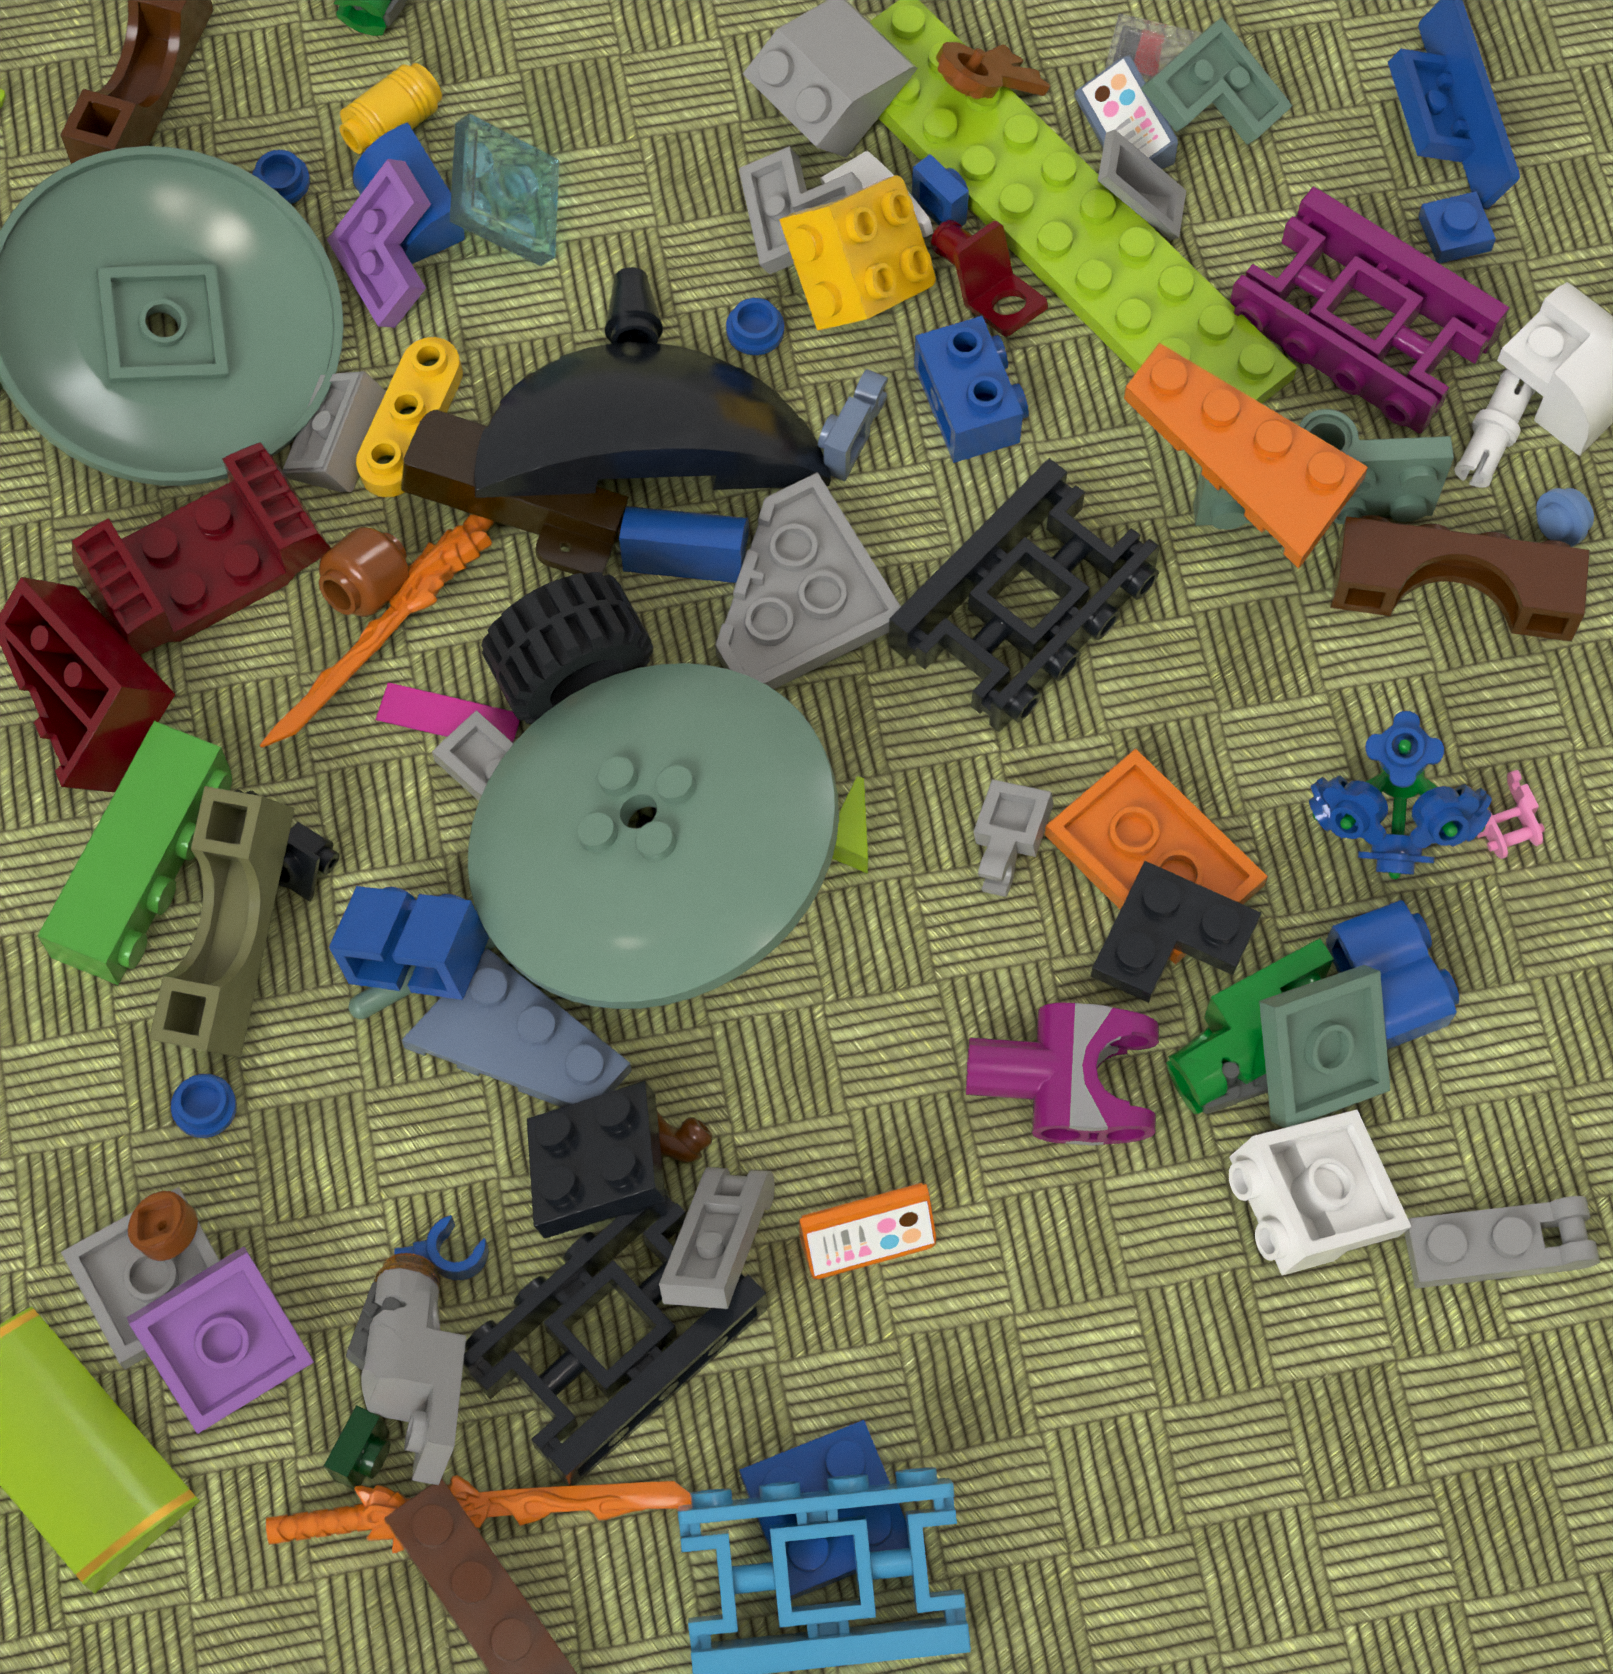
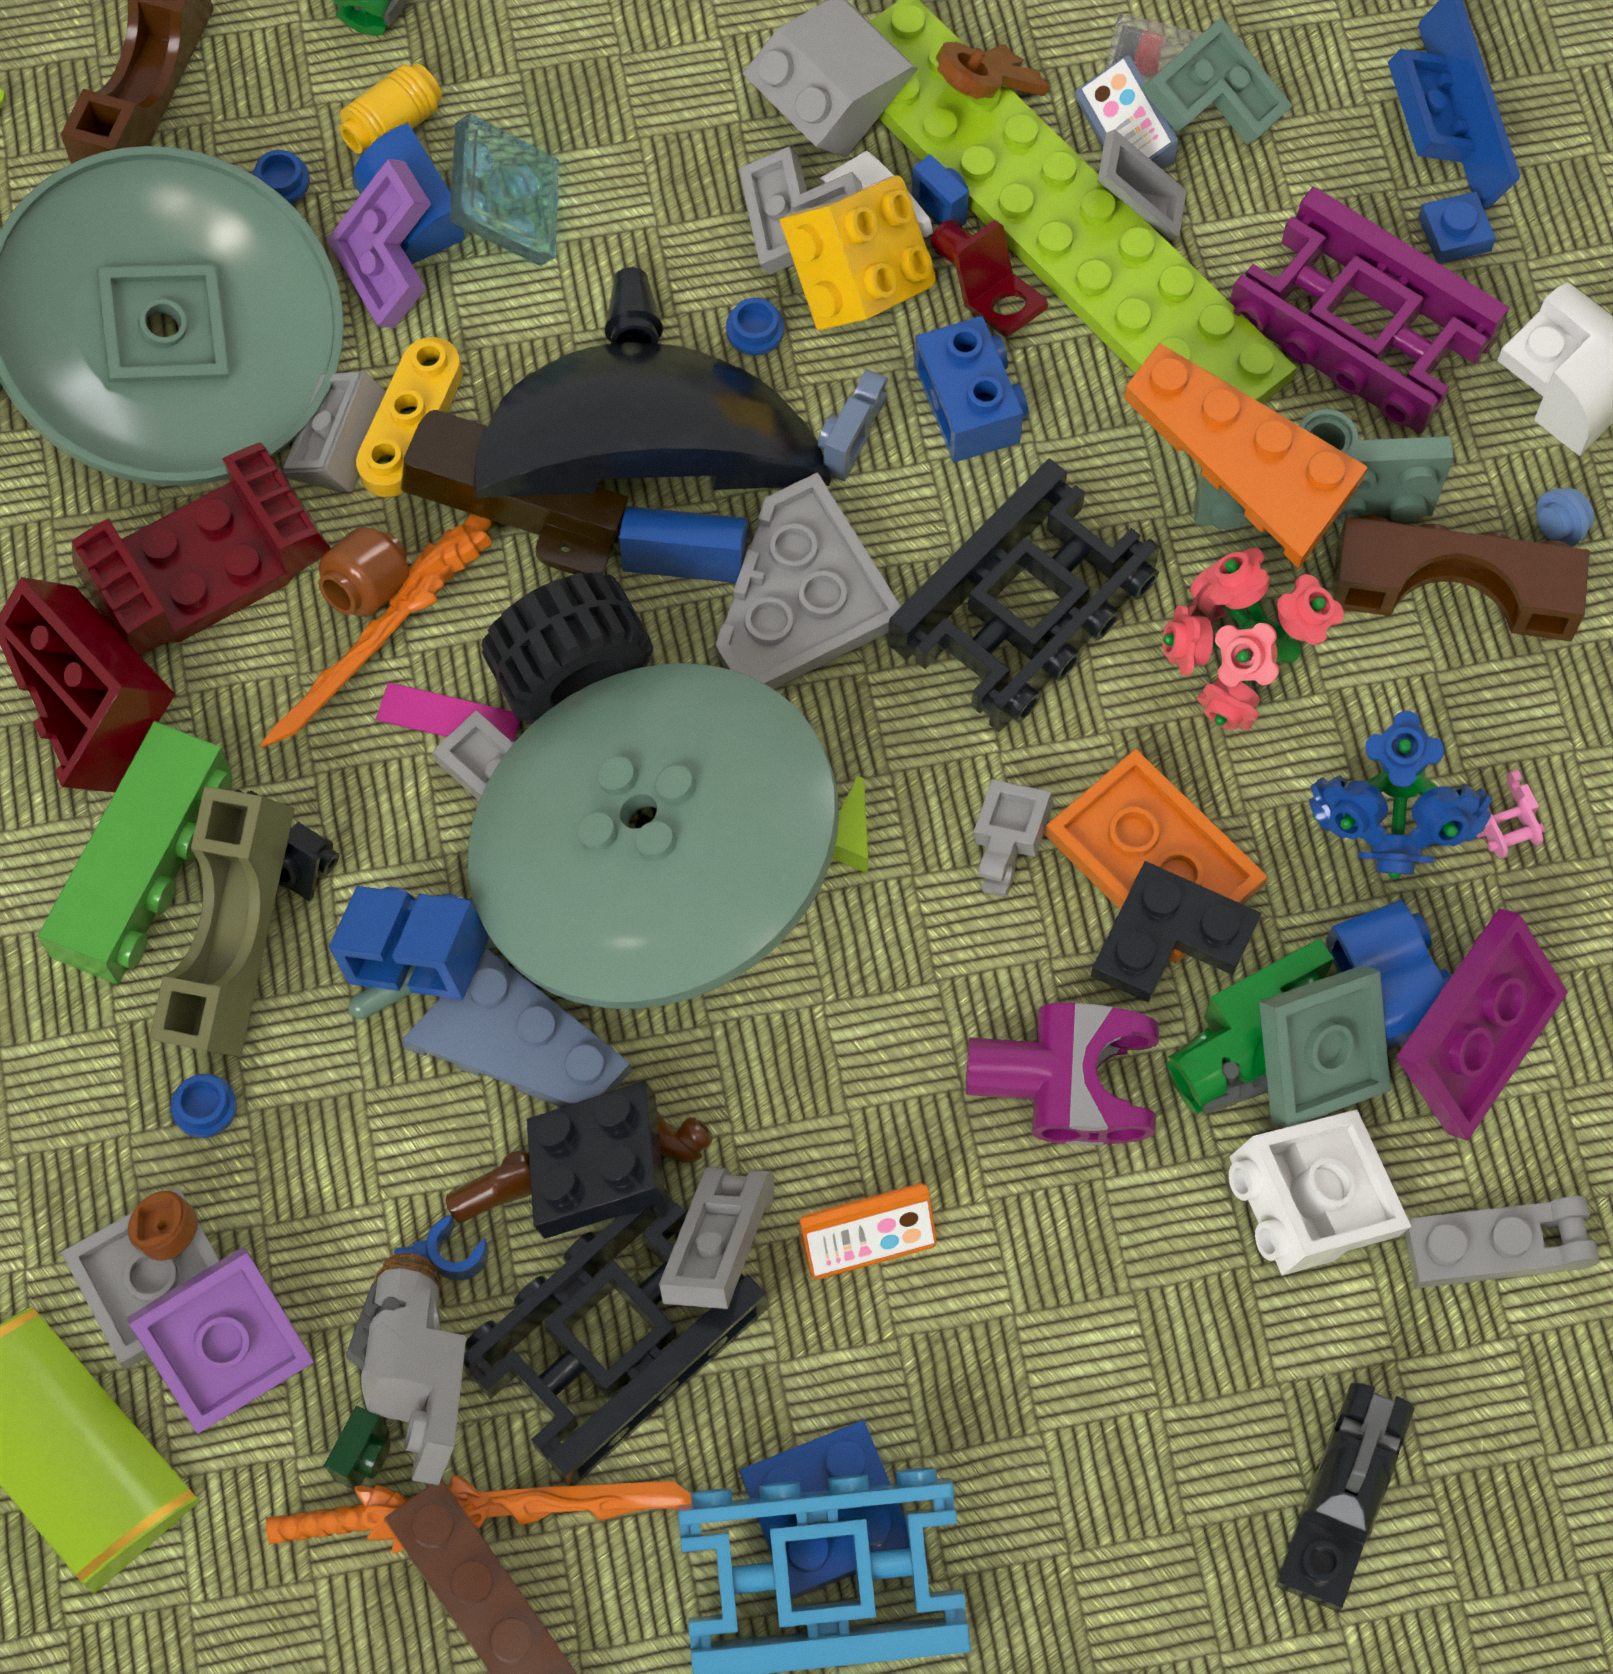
white pin [1454,369,1536,488] -> none
none -> reddish brown arm [446,1151,531,1223]
none -> coral plant [1162,548,1344,730]
none -> black plate [1275,1383,1415,1612]
none -> magenta plate [1396,908,1568,1141]

